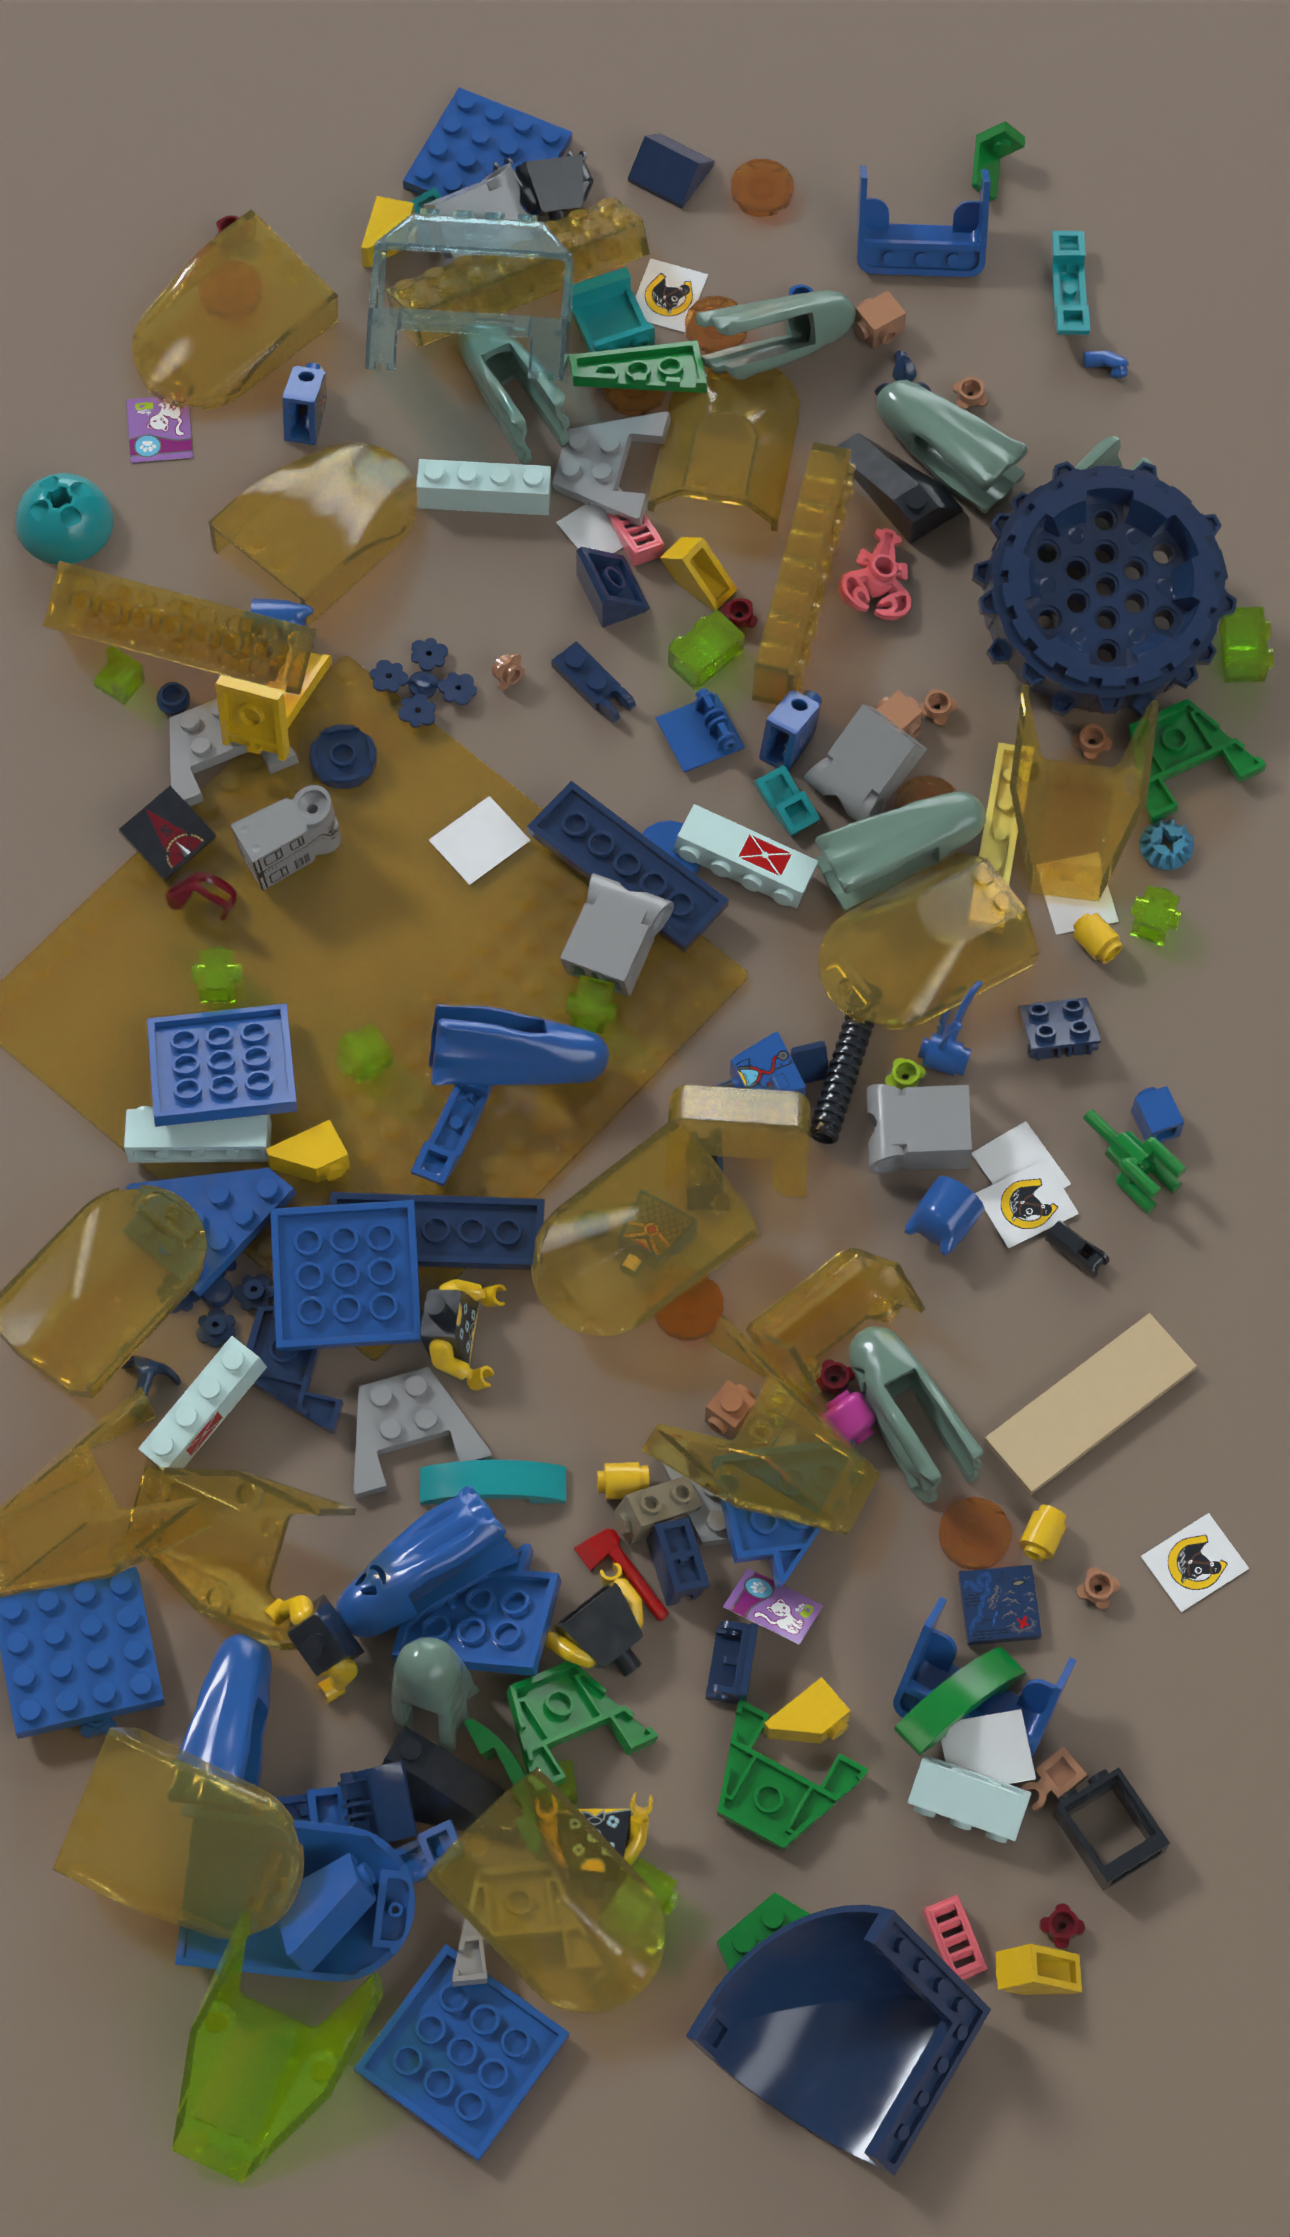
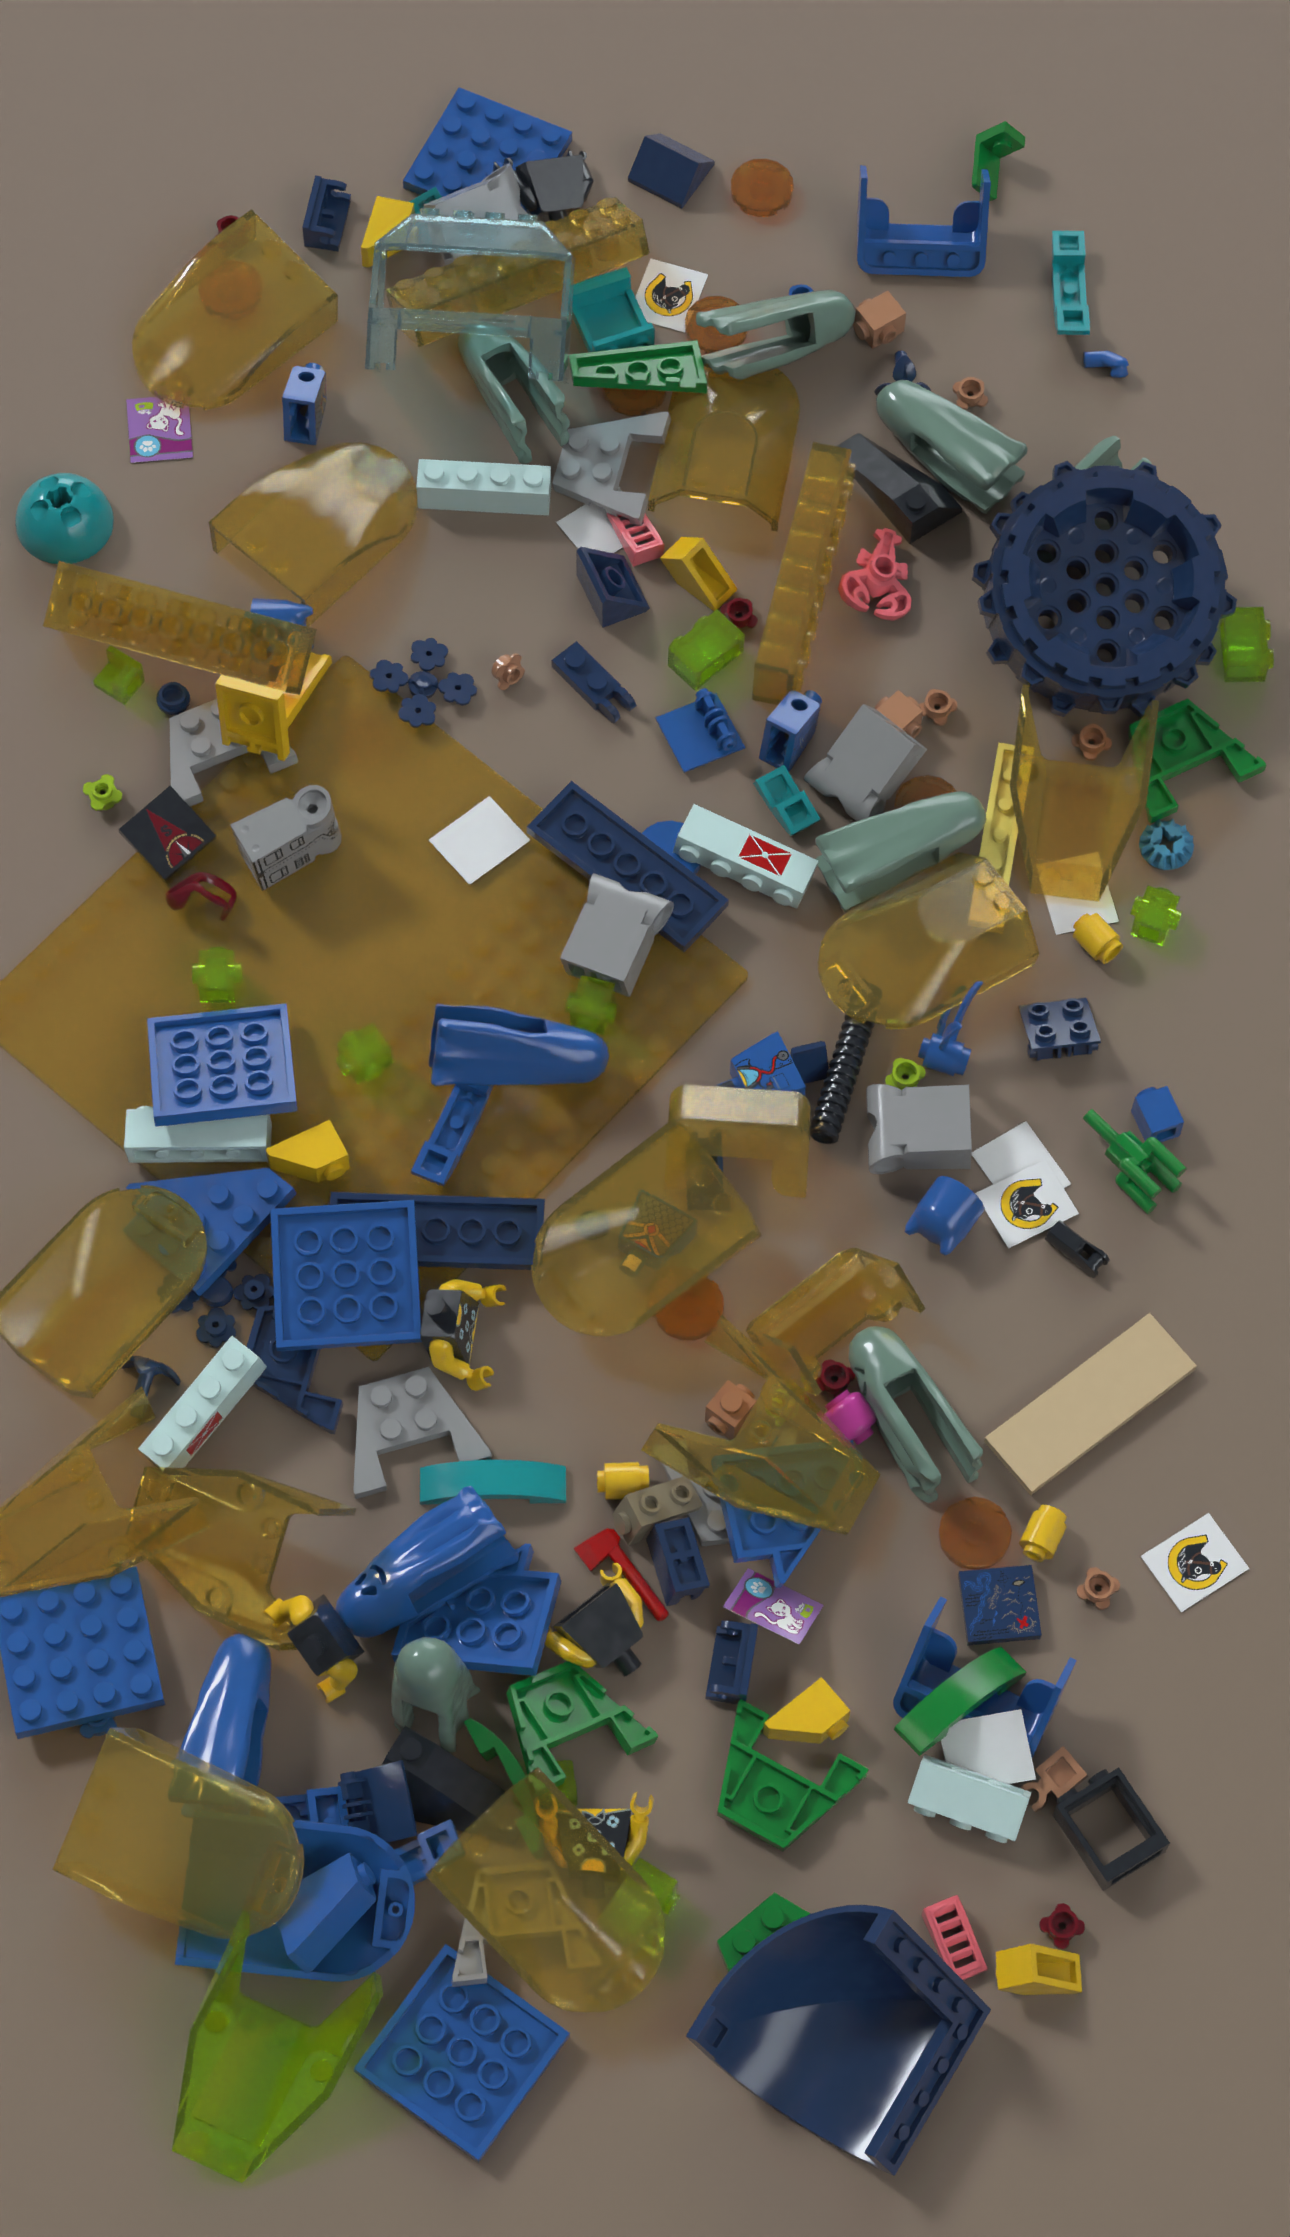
dark blue tile [309,724,377,789] -> none
none -> lime plate [83,774,123,811]
none -> dark blue hinge [302,175,351,252]

